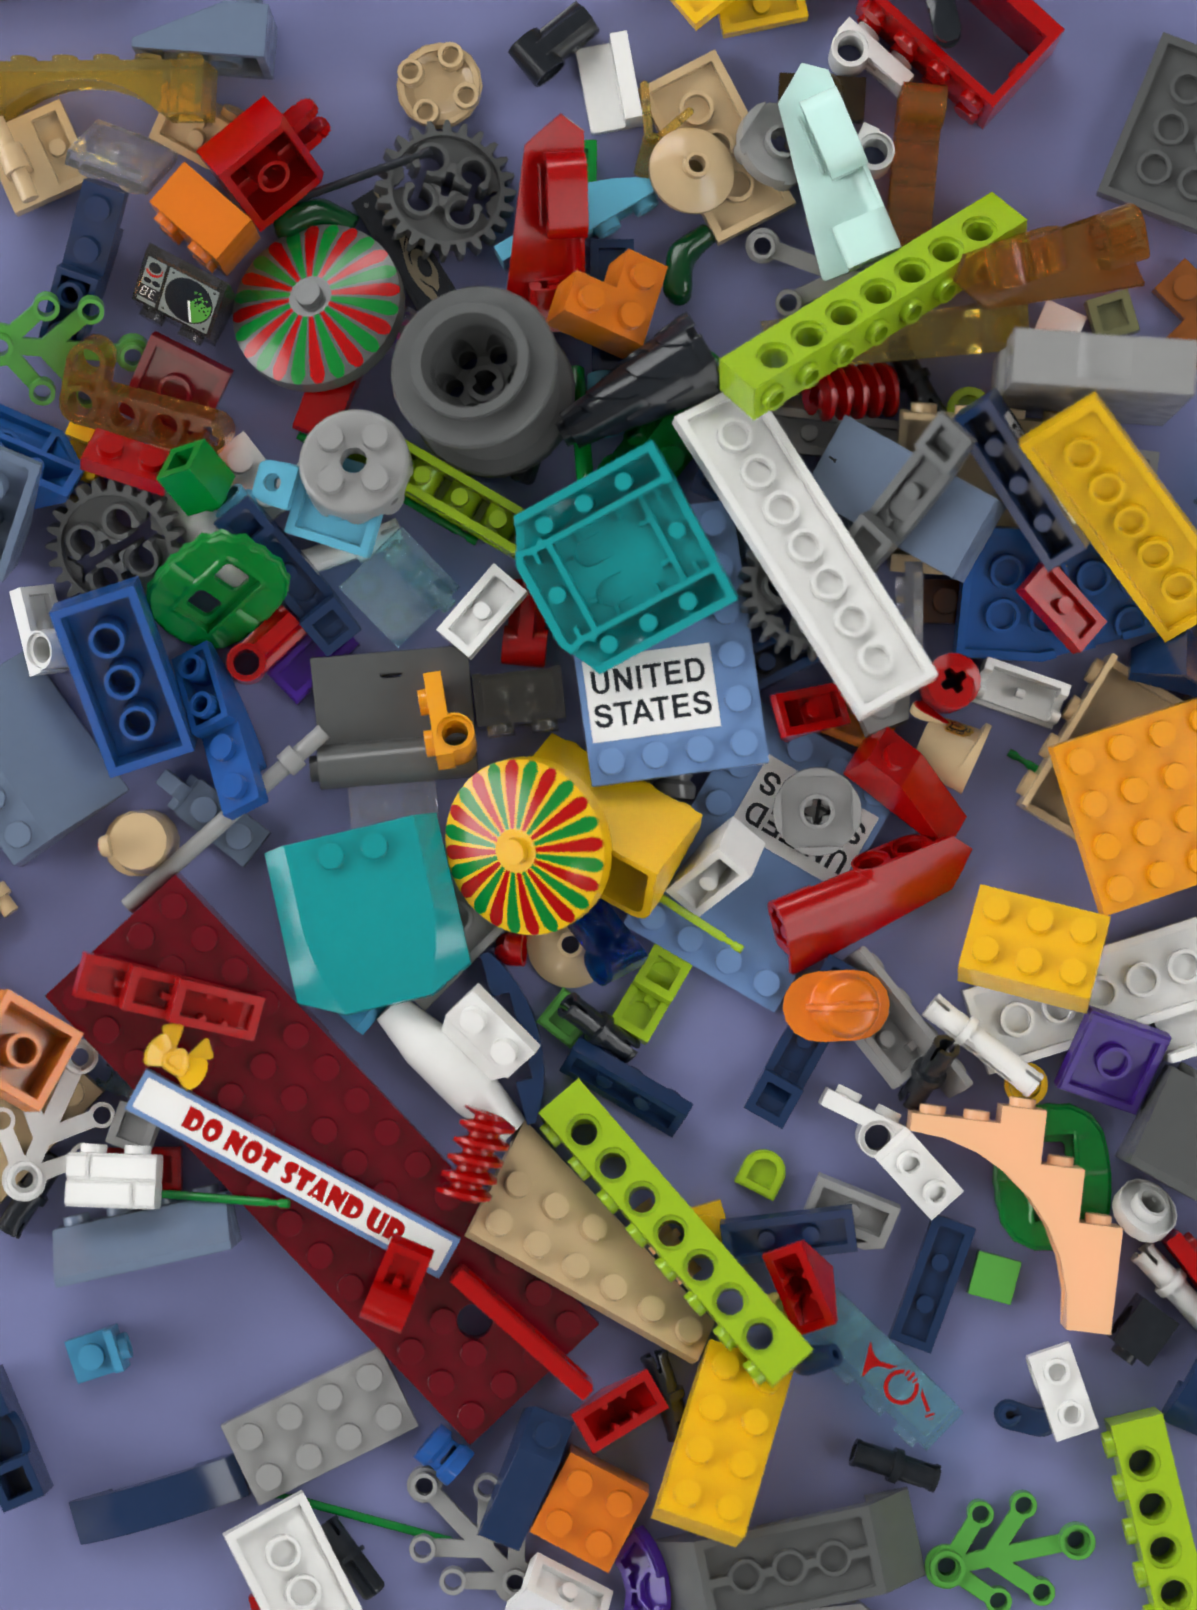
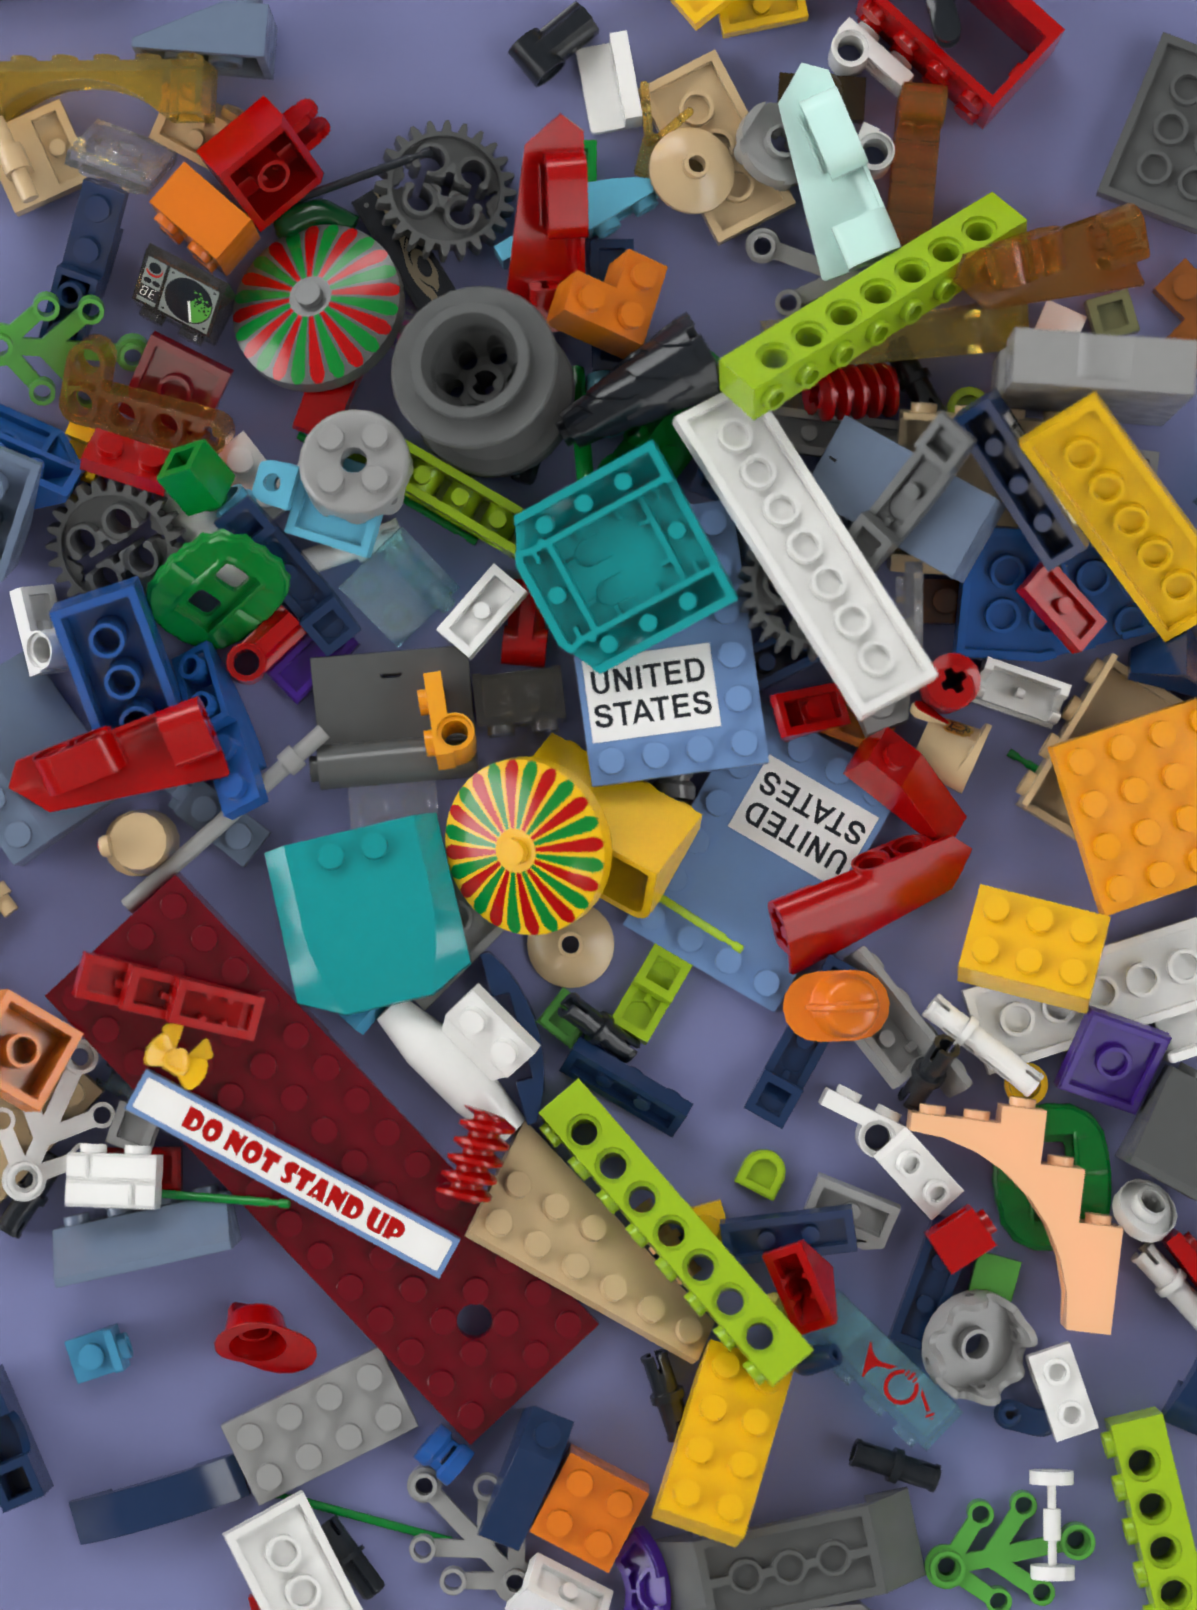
red plate [359,1233,435,1334] -> none
tan dish [396,42,483,129] -> none
red tile [450,1263,594,1401] -> none
red hinge [495,932,528,967] -> none
clear blue plate [567,898,649,986] -> none
red slope [570,1368,669,1454] -> none
dark green arm [663,224,715,306] -> none
white slope [665,816,766,917] -> none
light grey plate [773,767,862,856] -> none
black brick [1107,1292,1180,1367] -> none
none -> red panel [8,696,230,813]
none -> red piece [214,1302,317,1374]
none -> light grey plate [922,1289,1038,1406]
none -> red brick [923,1204,997,1274]
none -> white wheel [1029,1469,1075,1581]

